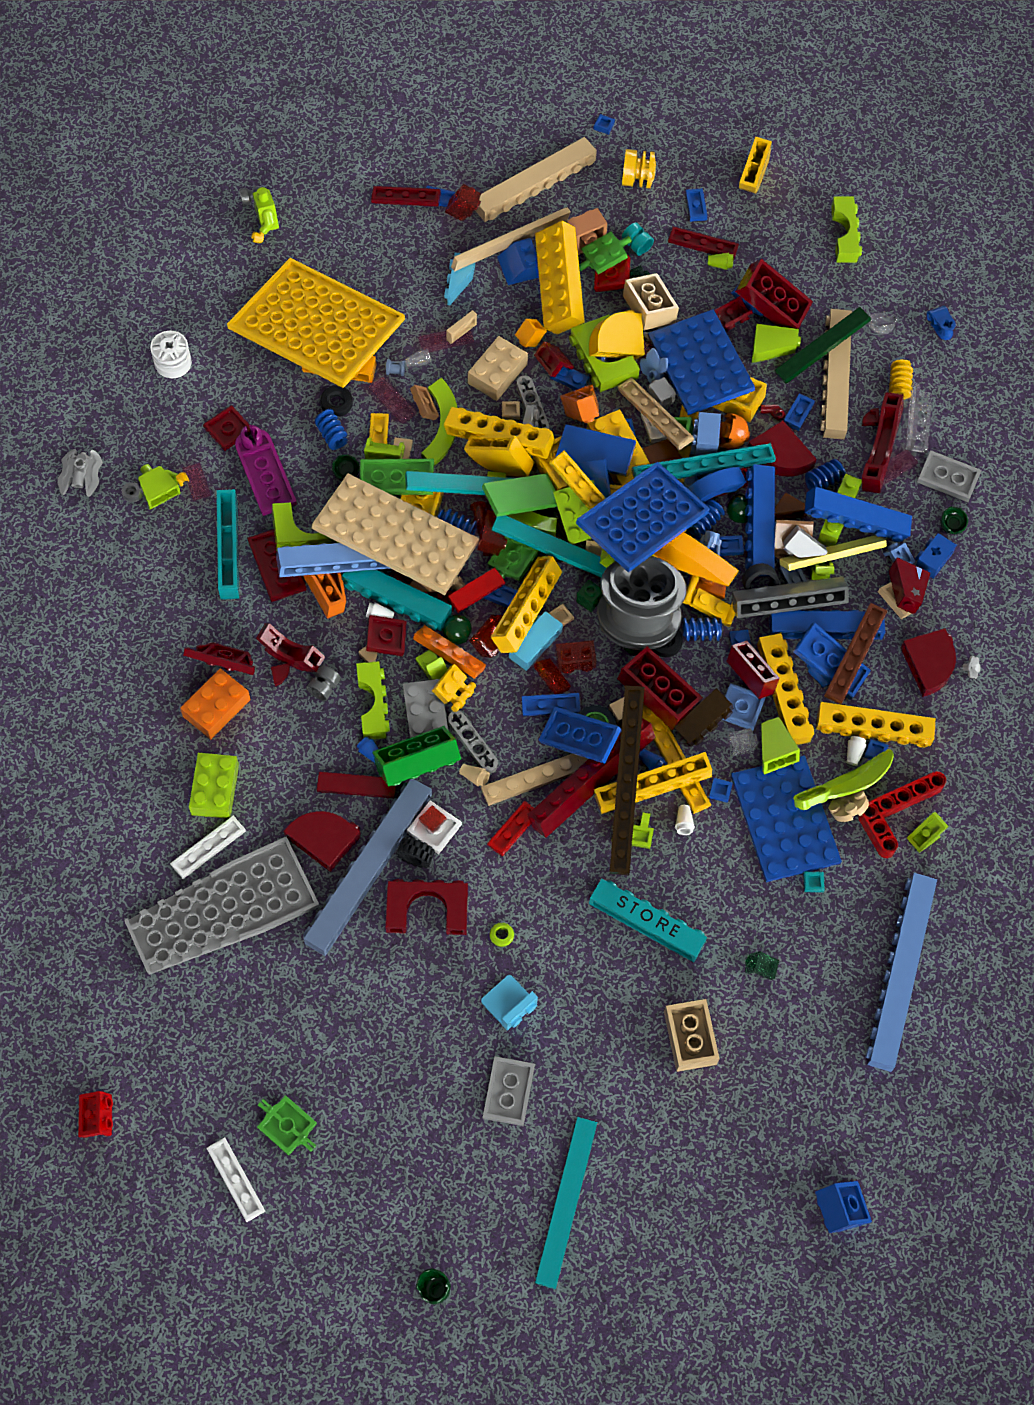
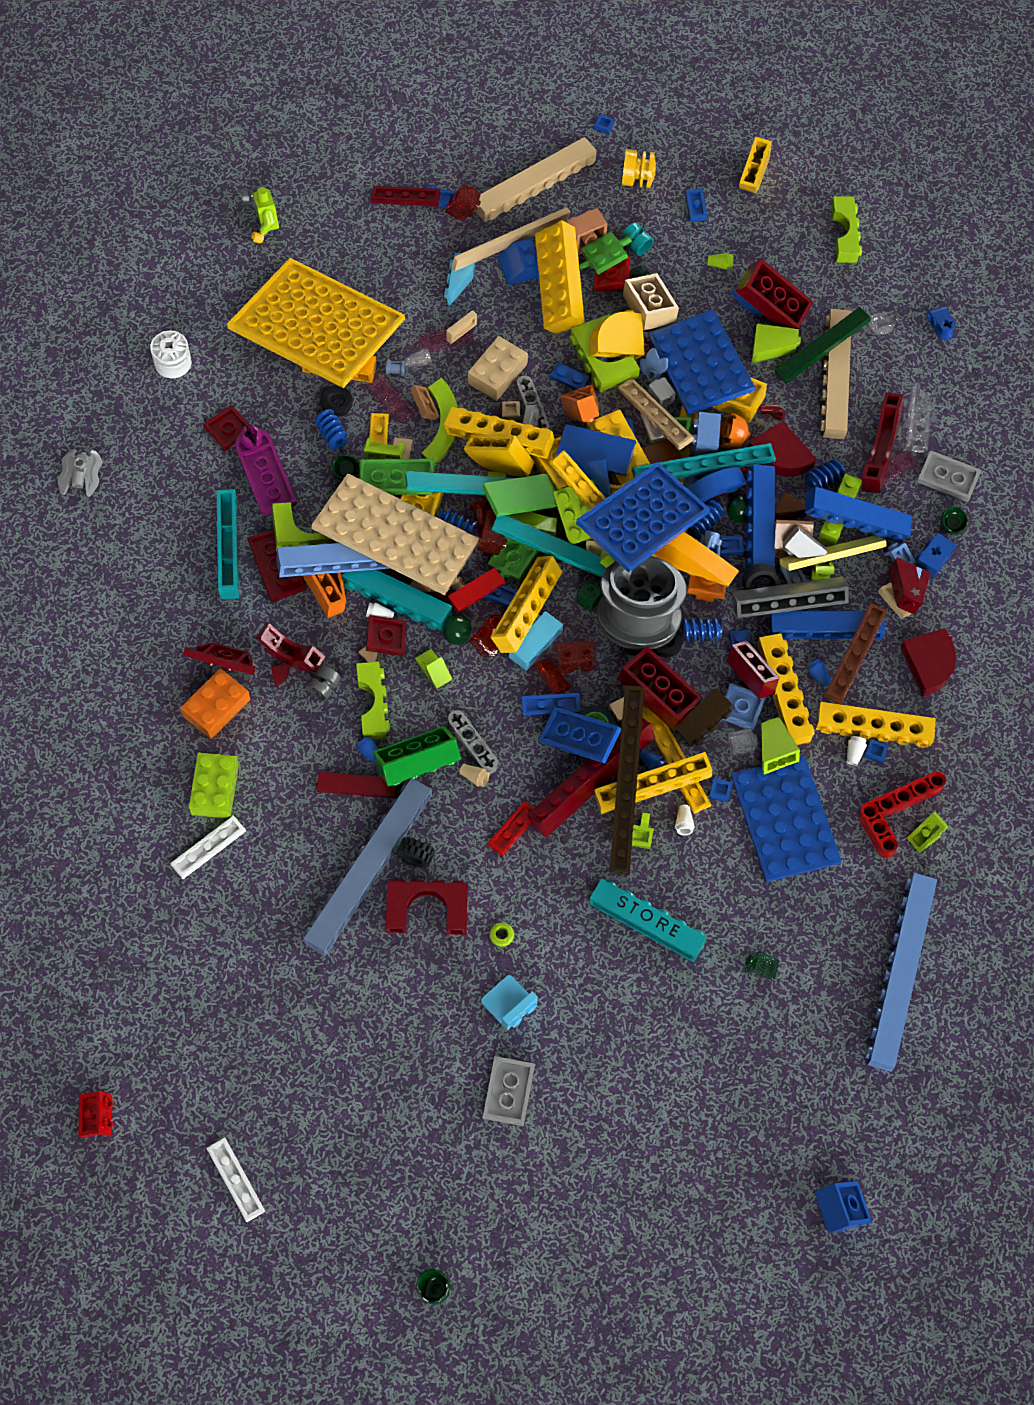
lime torso [121,464,190,509] -> none
light grey wing [125,836,320,975] -> none
clear pink tile [182,463,211,501] -> none
bright green plate [257,1095,317,1156] -> none
dark red brick [284,811,361,872] -> none
light grey plate [403,679,448,738] -> none
white plate [407,801,462,855] -> none
orange plate [413,625,486,679] -> none
clear red tile [419,805,447,833] -> none
yellow plate [432,664,476,712] -> none
tan plate [481,753,588,806] -> none
light orange brick [515,319,547,347] -> none
dark red panel [534,341,574,377] -> none
teal tile [535,1117,598,1289] -> none
tan tile [549,604,574,626] -> none
tan brick [664,999,719,1072] -> none
dark red tile [668,226,739,260] -> none
yellow plate [683,575,735,627] -> none
dark red bracket [714,296,753,332] -> none
blue plate [784,393,815,431] -> none
blue tile [793,622,871,700] -> none
lime plant [793,749,894,810] -> none
teal tile [803,871,825,893] -> none
tan plate [828,790,869,822] -> none
dark red tile [862,408,880,426] -> none
yellow piece [889,359,913,400] -> none
light grey plant [963,656,981,679] -> none

